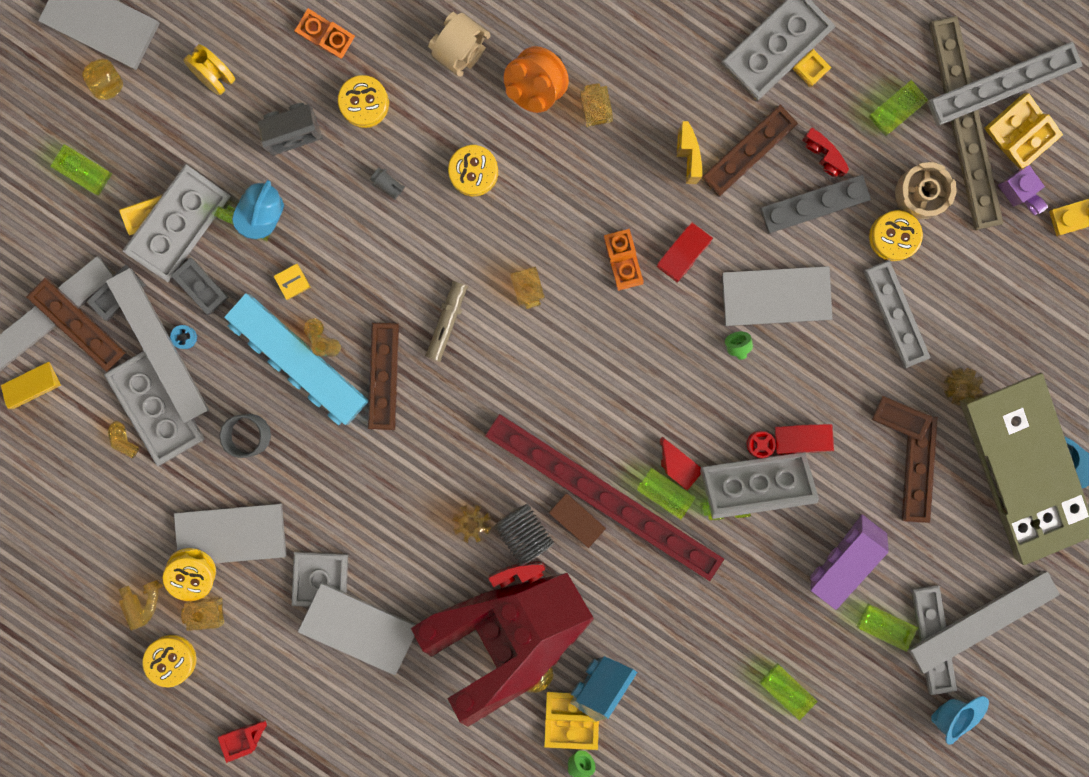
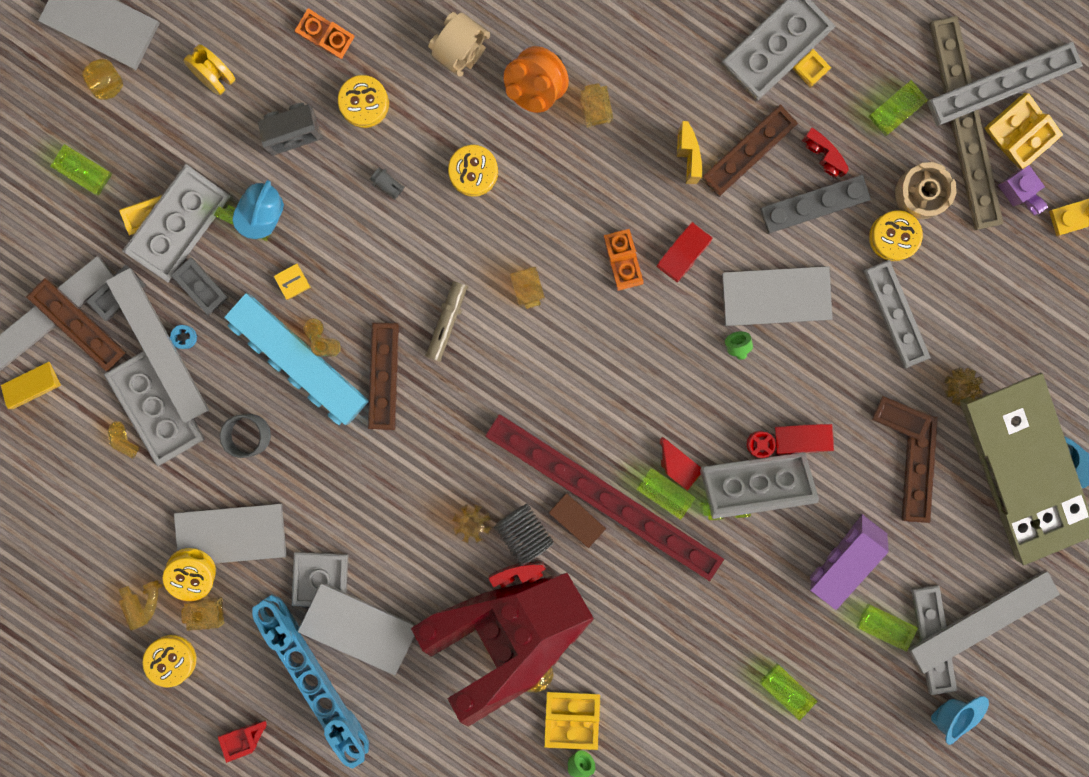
dark azure slope [570,656,637,721] -> none
none -> dark azure piece [252,594,369,769]

